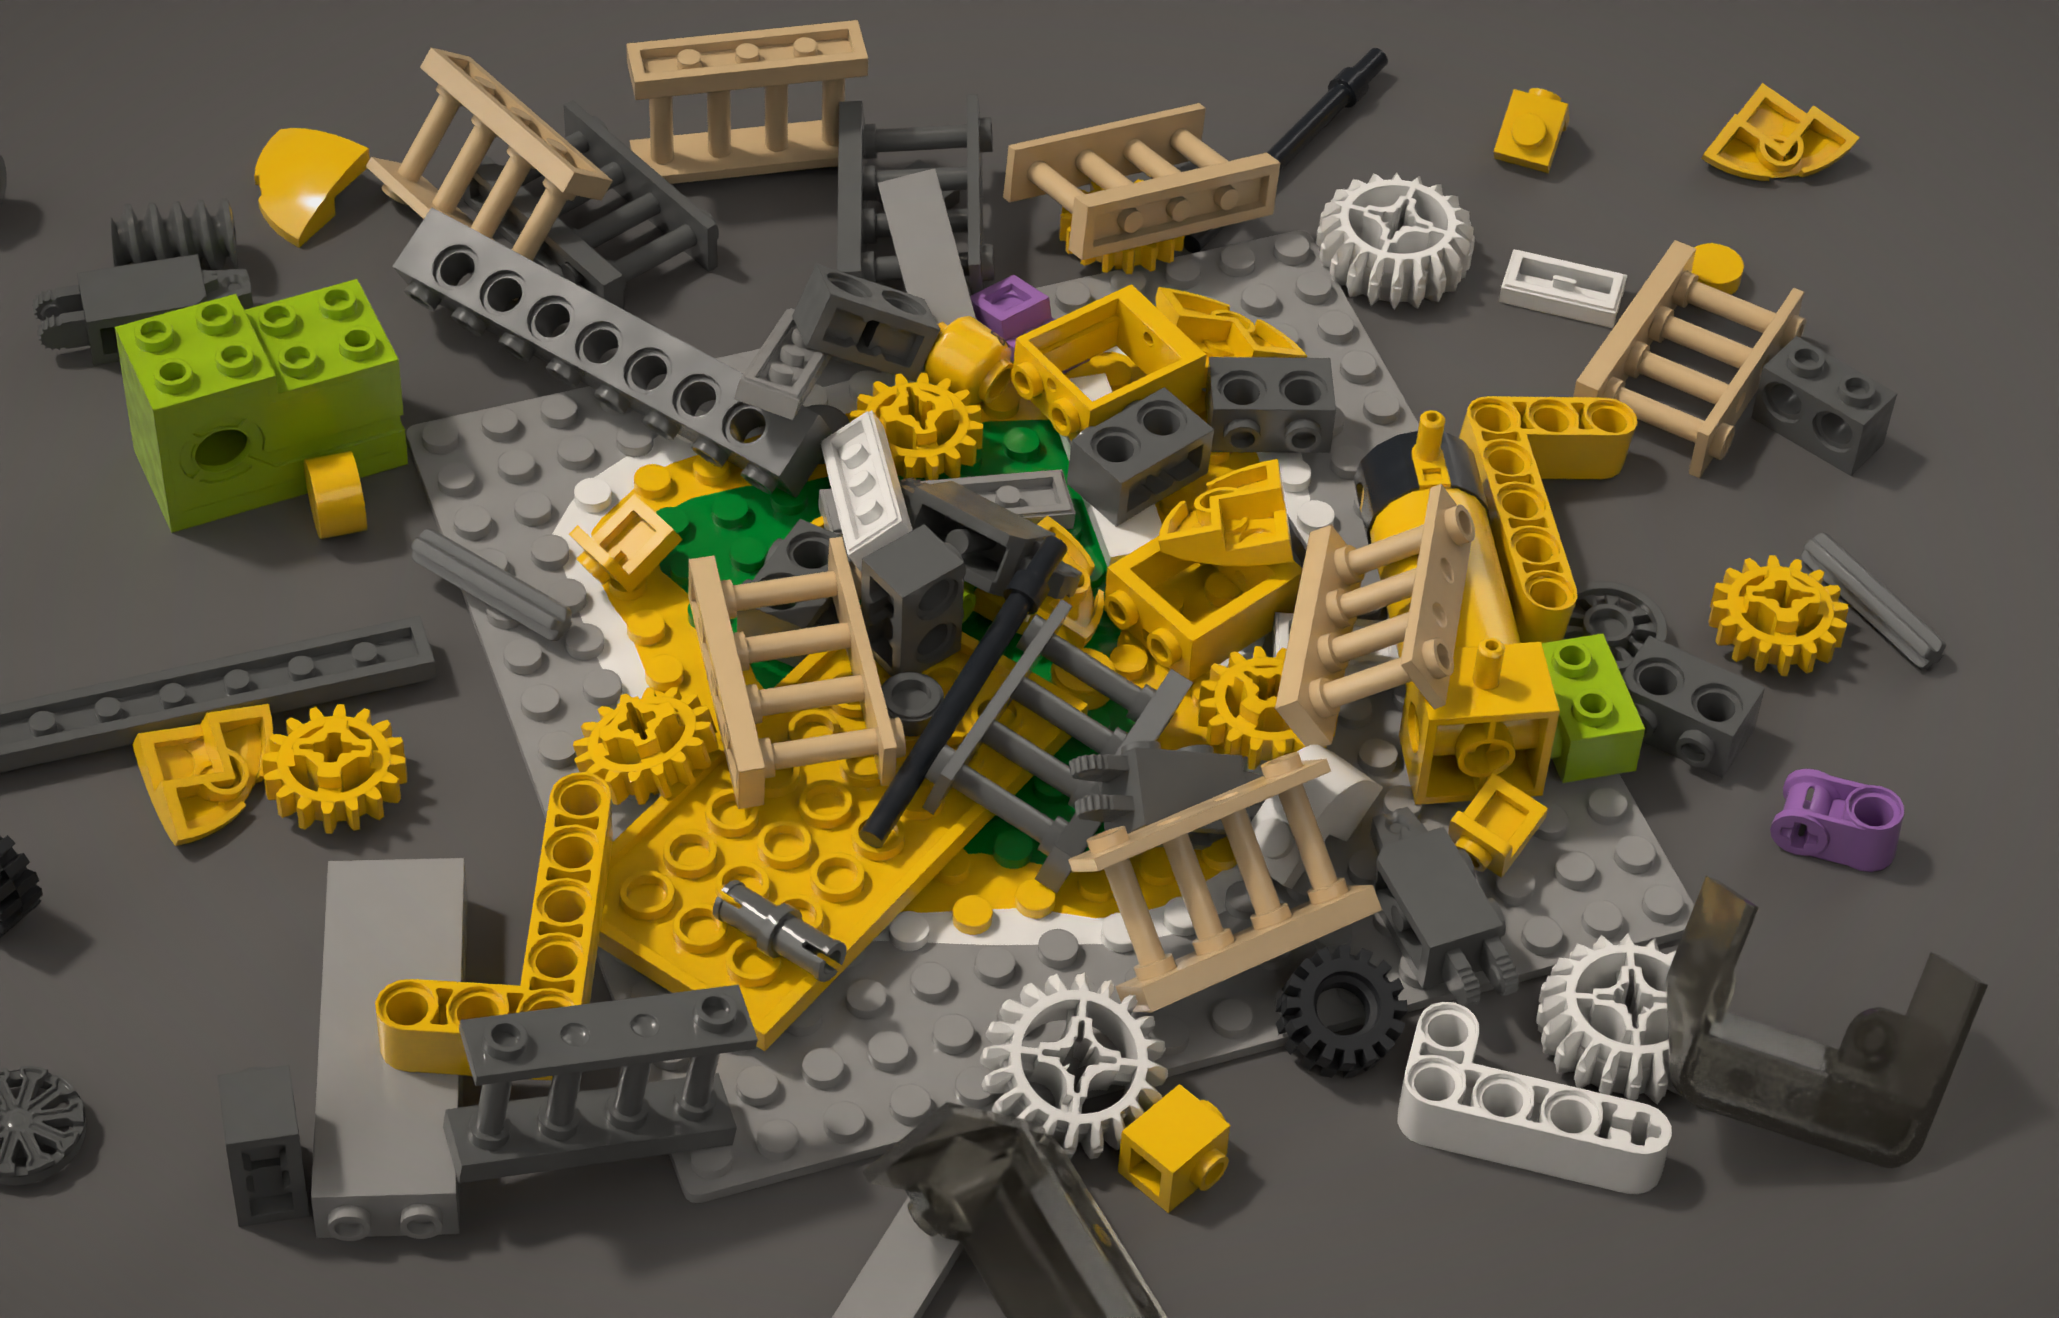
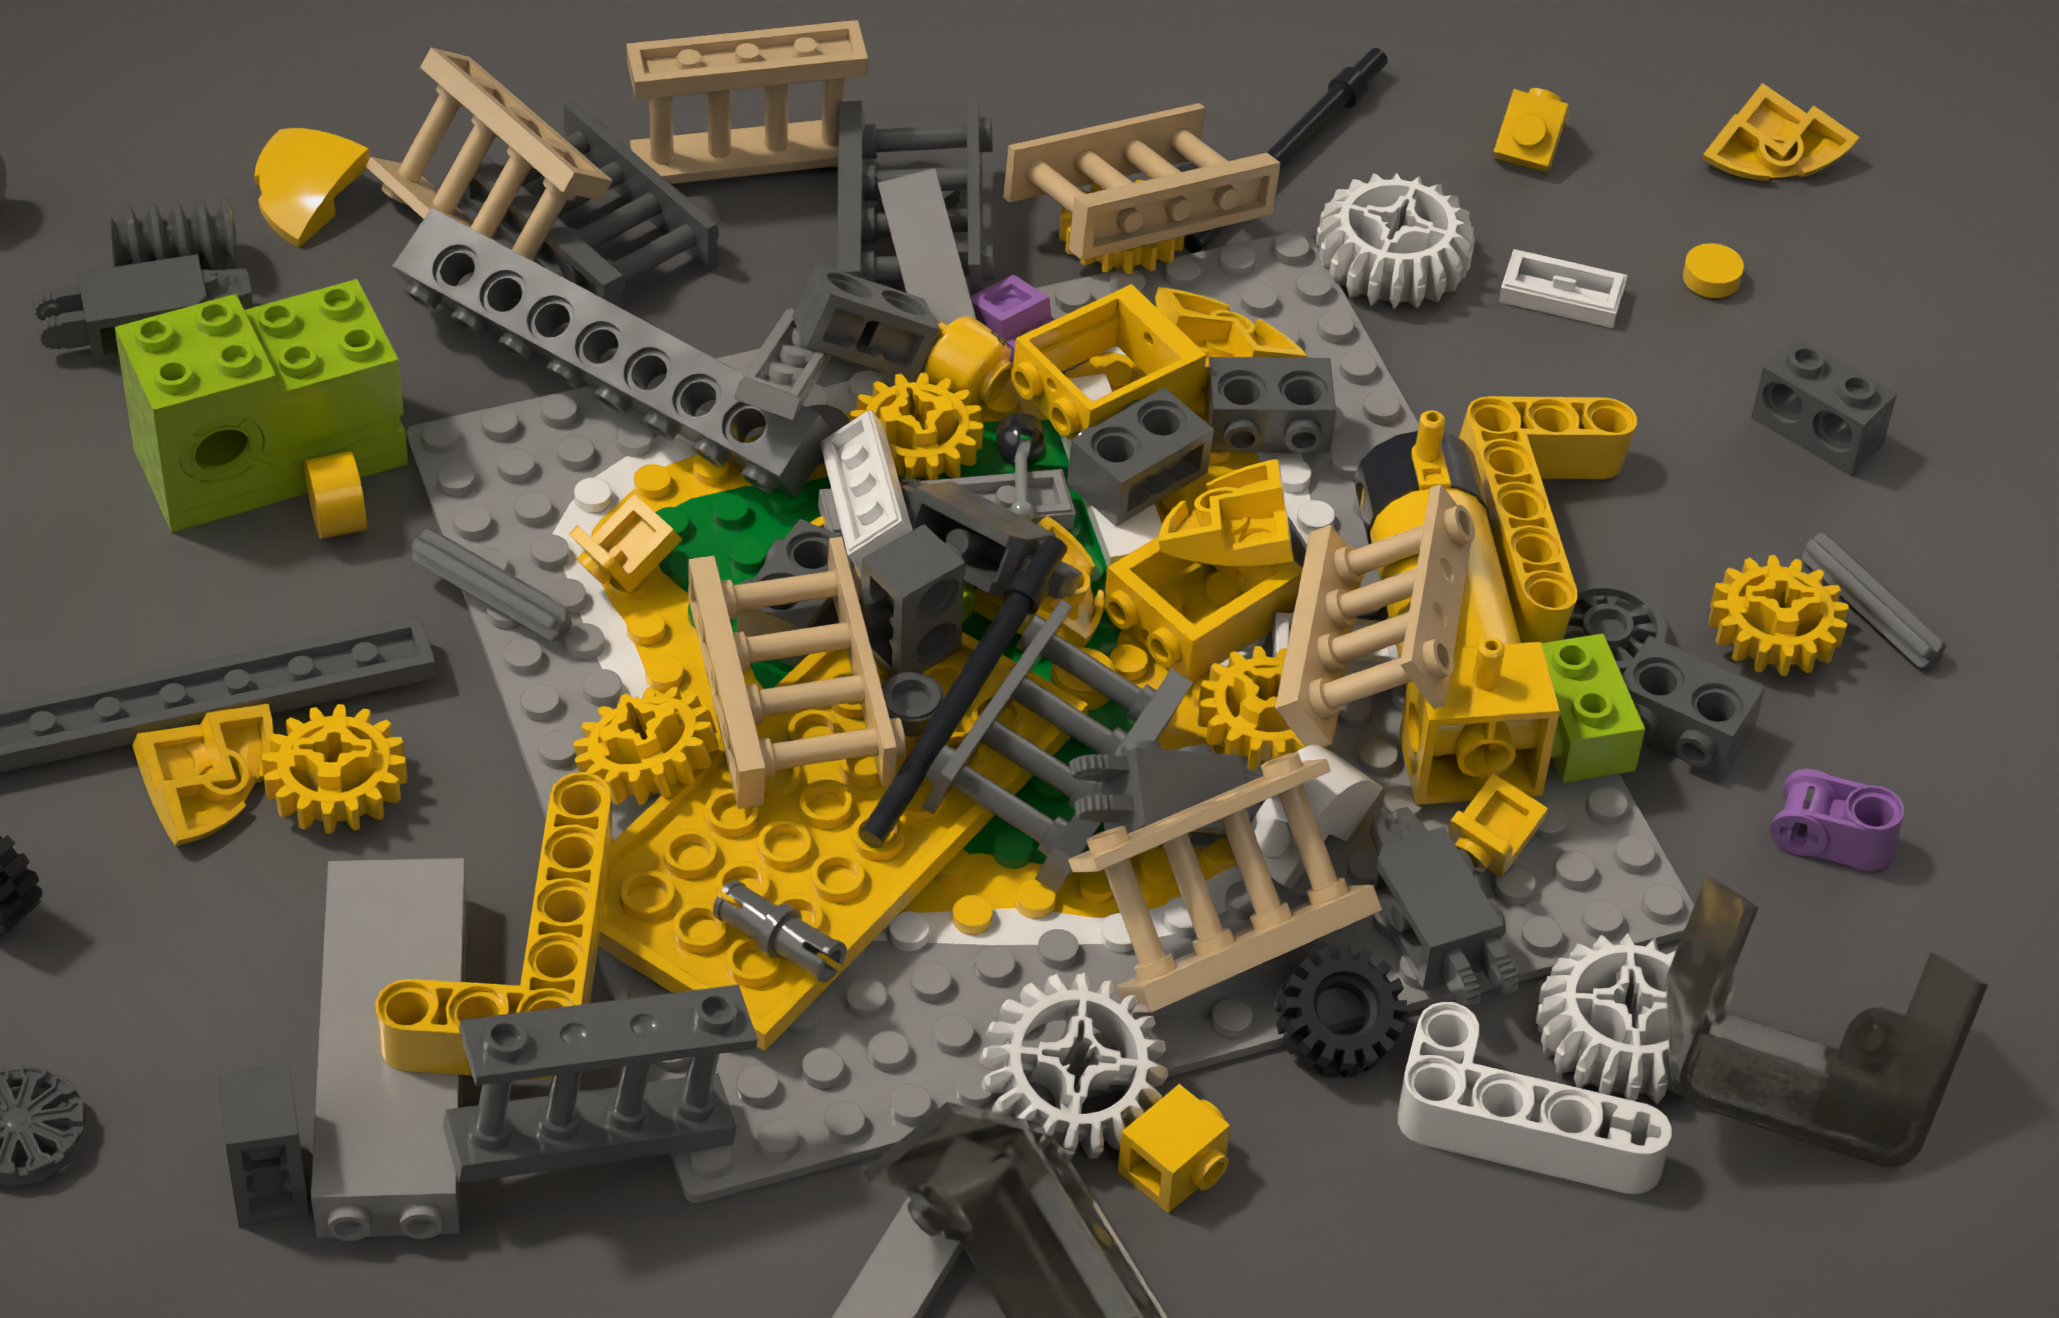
tan fence [1573,240,1806,478] -> none
none -> black hinge [996,413,1046,521]

